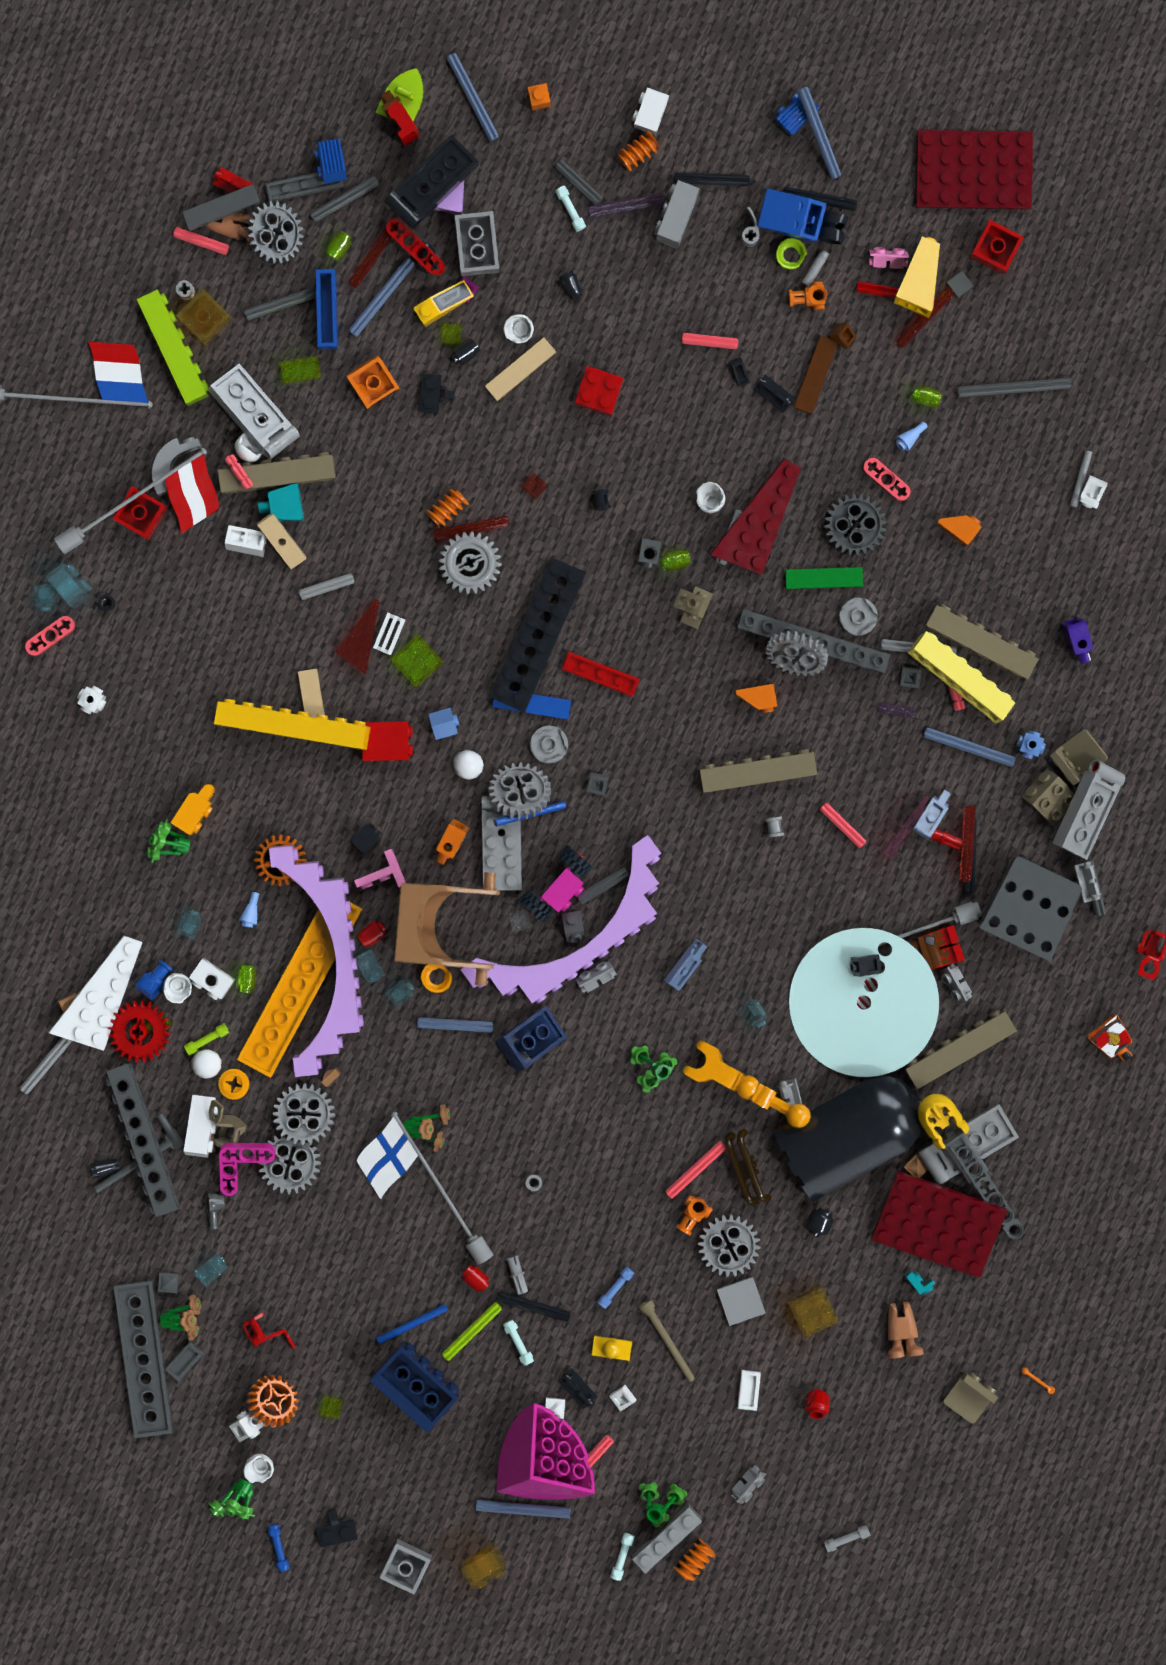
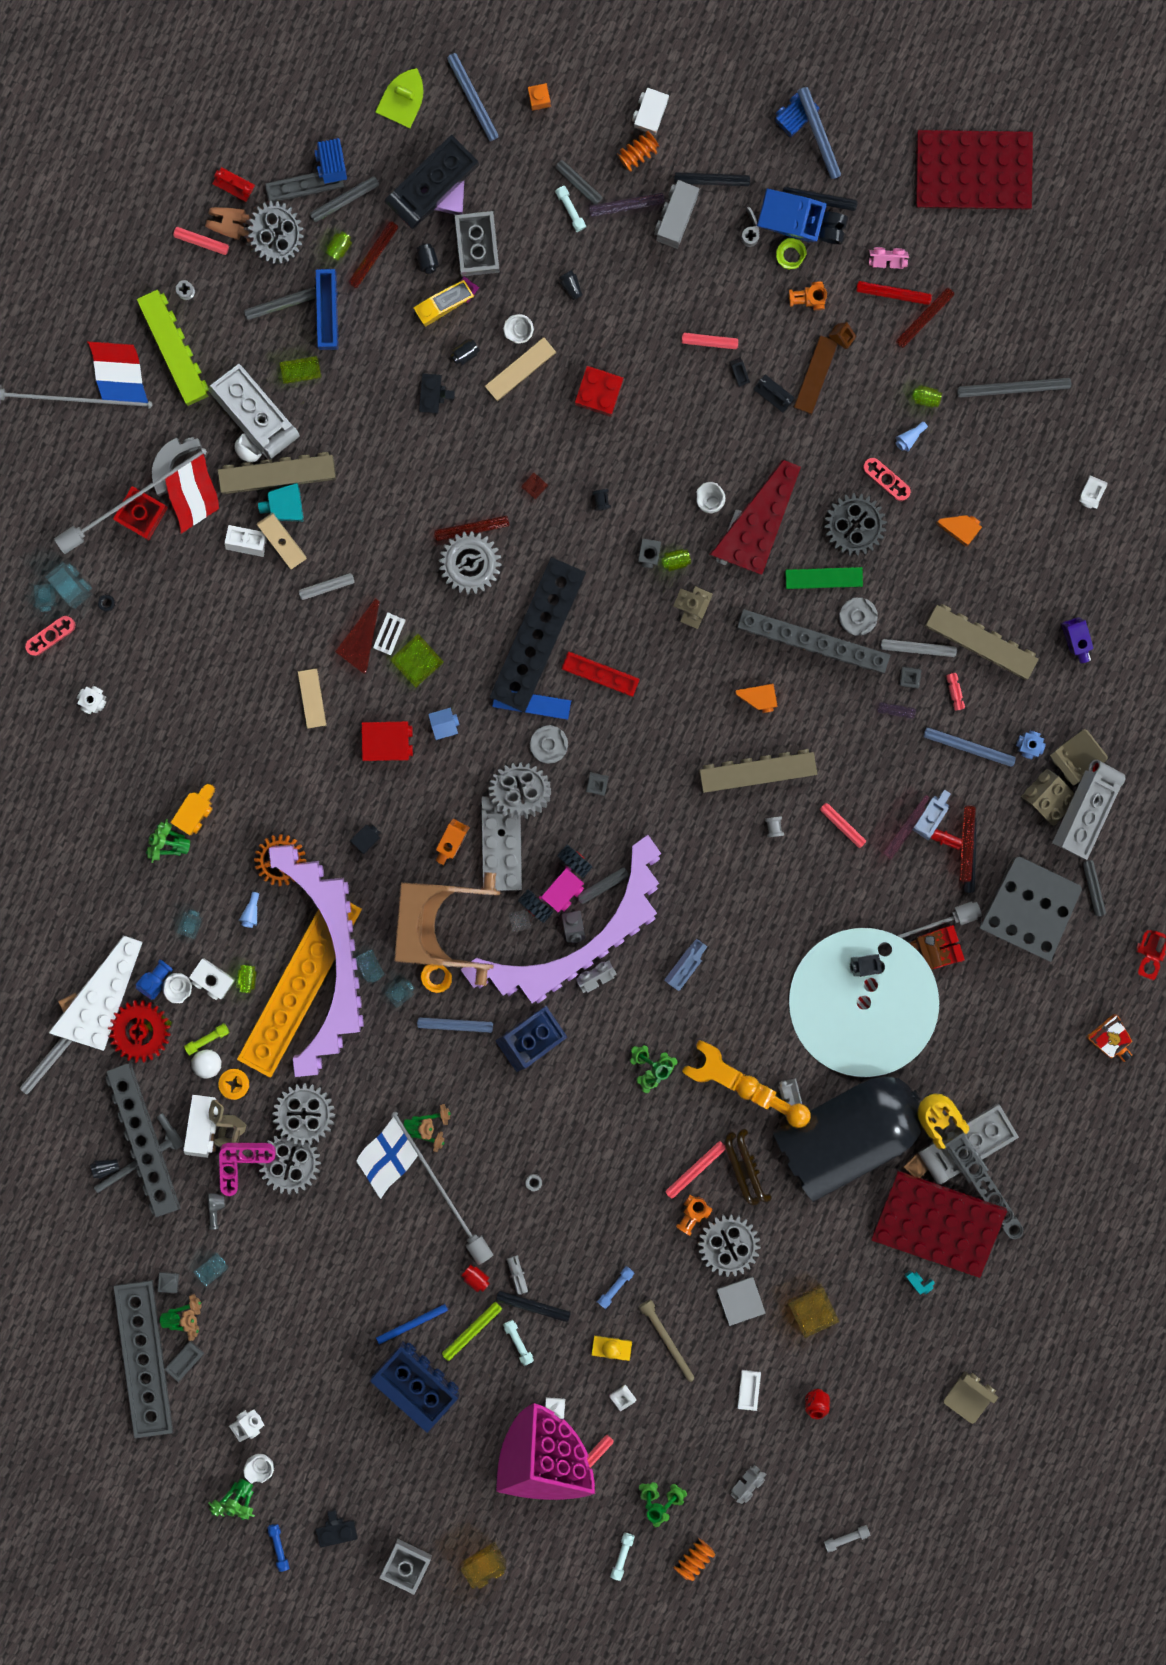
clear yellow brick [176,289,233,346] -> none
dark grey tile [183,184,261,231] -> none
yellow brick [214,699,370,750] -> none
coral axle [225,454,253,490] -> none
red piece [243,1312,296,1350] -> none
orange gear [247,1375,299,1428] -> none
clear neon green tile [320,1396,343,1419] -> none
medium nougat tile [322,1068,341,1087] -> none
orange slope [347,355,400,409] -> none
sand blue axle [349,257,415,337] -> none
bright pink bracket [354,849,406,889] -> none
red brick [357,920,387,947] -> none
red hips [380,90,420,147] -> none
red beam [386,218,445,276] -> none
orange piece [426,488,469,528] -> none
clear neon green tile [441,323,462,345] -> none
white hair [453,750,484,780] -> none
sand blue axle [476,1500,571,1518] -> none
blue bar [494,801,566,827] -> none
black hinge [558,1368,598,1409] -> none
light grey arch [632,1503,702,1574] -> none
clear light blue bracket [749,997,768,1028] -> none
light grey gear [766,631,829,676] -> none
light grey piece [801,250,829,287] -> none
black head [806,1207,834,1237] -> none
nougat piece [887,1302,924,1359] -> none
yellow slope [894,236,940,318] -> none
dark tan brick [904,1009,1017,1089] -> none
light yellow brick [908,631,1015,724] -> none
light grey hinge [939,963,973,1004] -> none
dark grey tile [946,271,973,298] -> none
red brick [970,220,1024,275] -> none
orange hinge [1021,1367,1055,1394] -> none
light grey bar [1069,450,1093,508] -> none
light grey hinge [1074,861,1101,903] -> none

